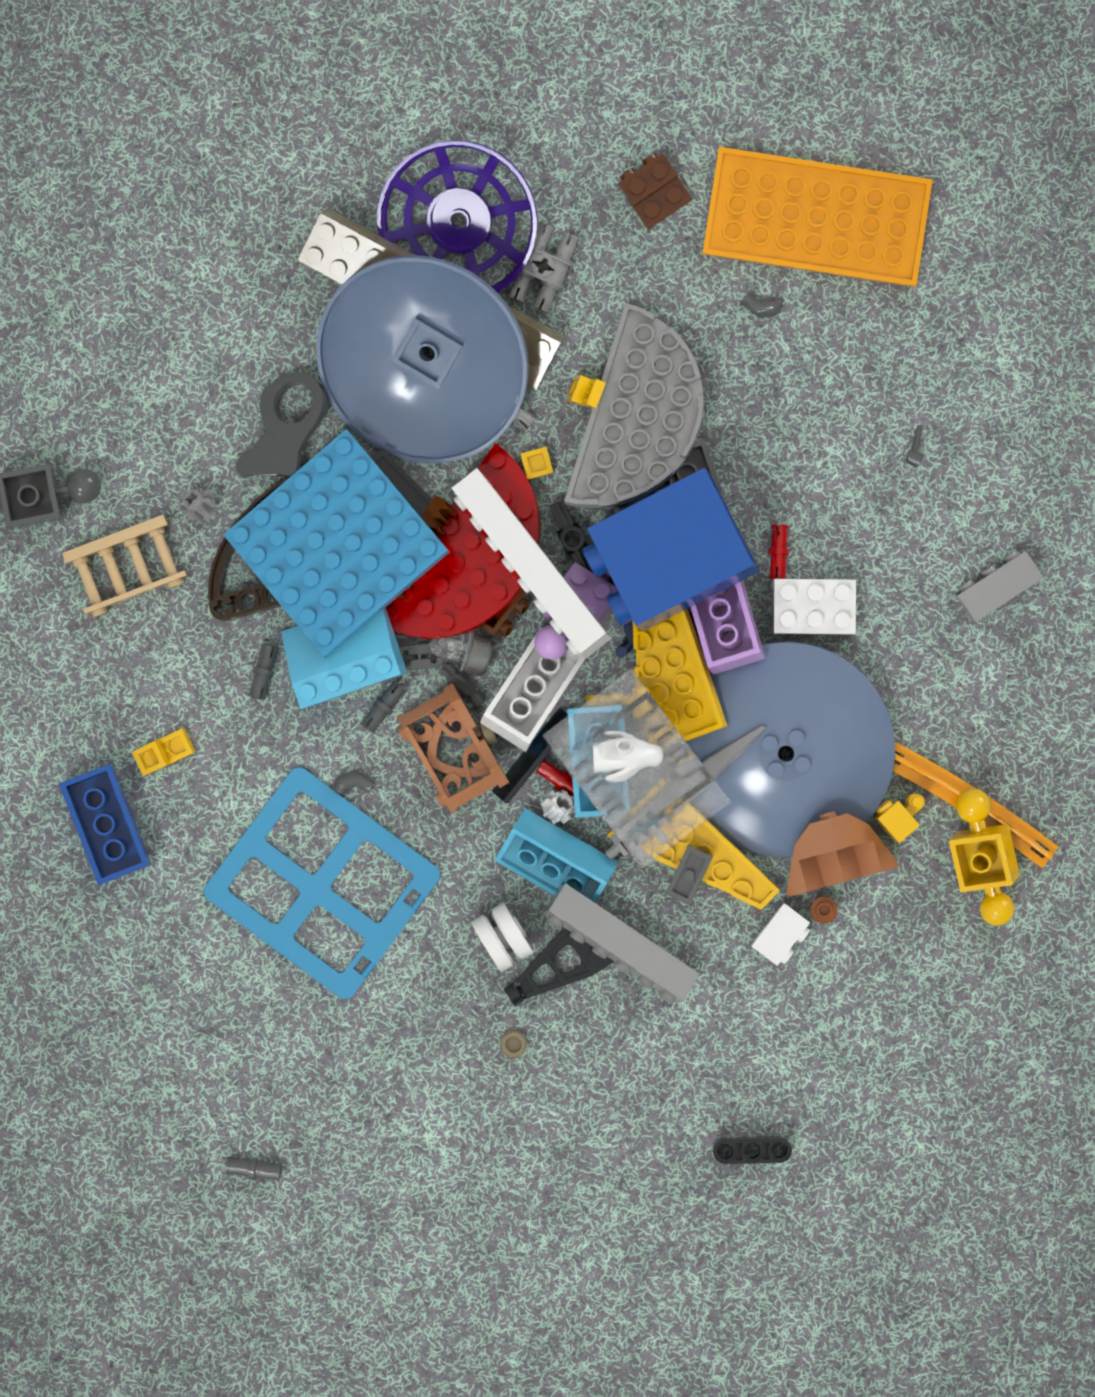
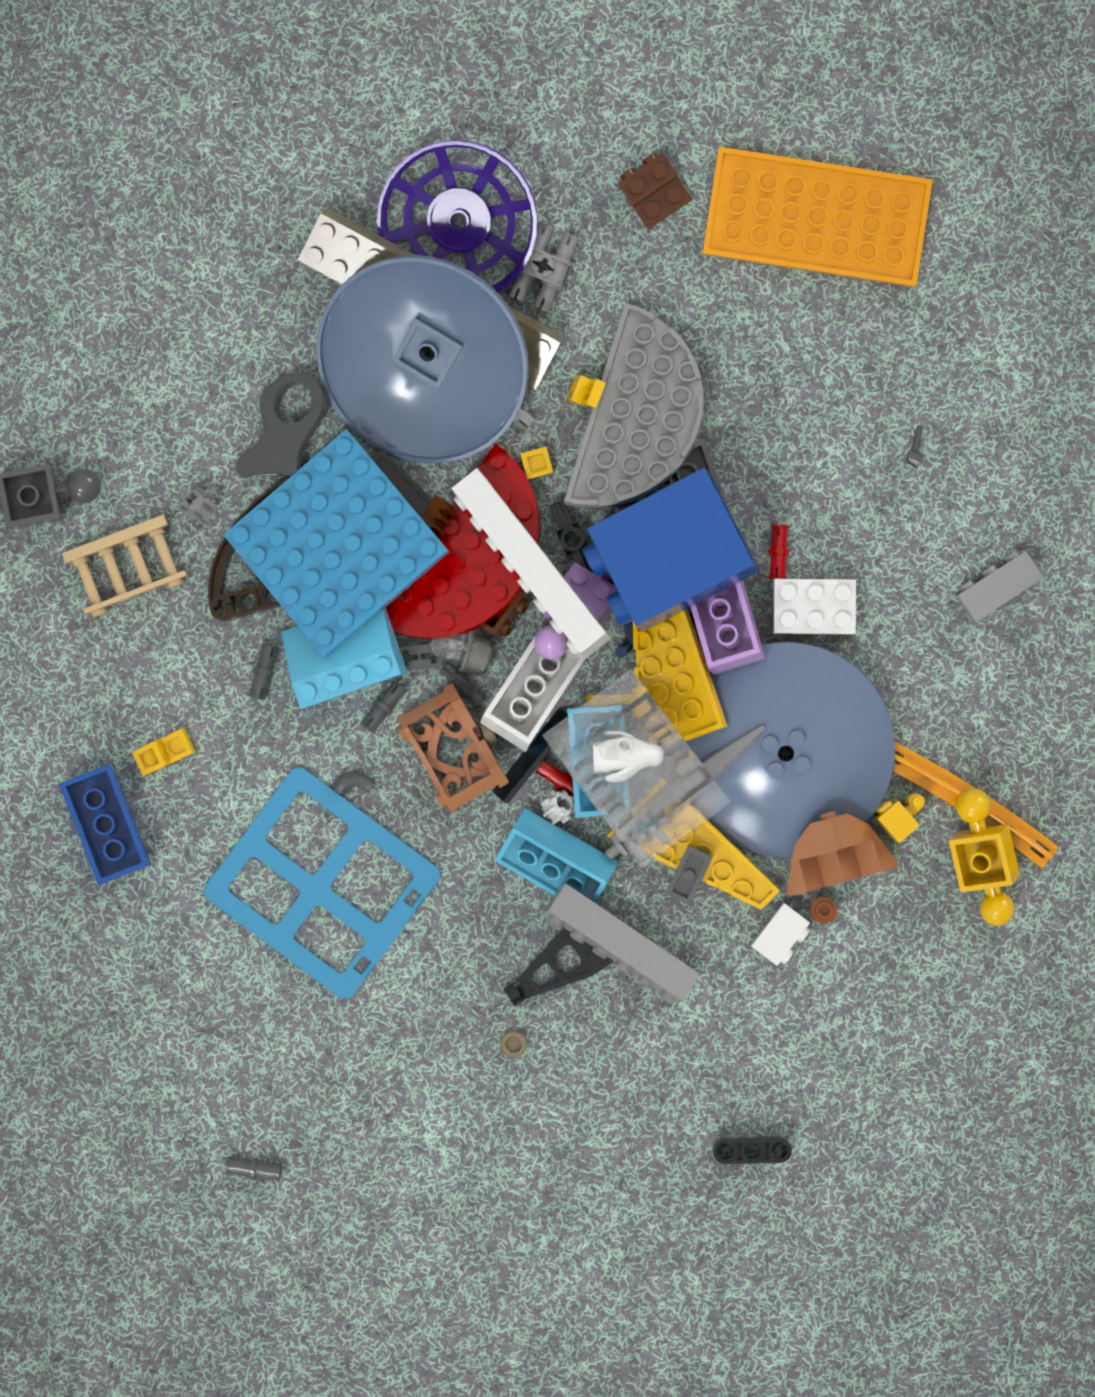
white wheel [471,902,534,973] -> none
dark grey arm [741,292,783,318] -> none

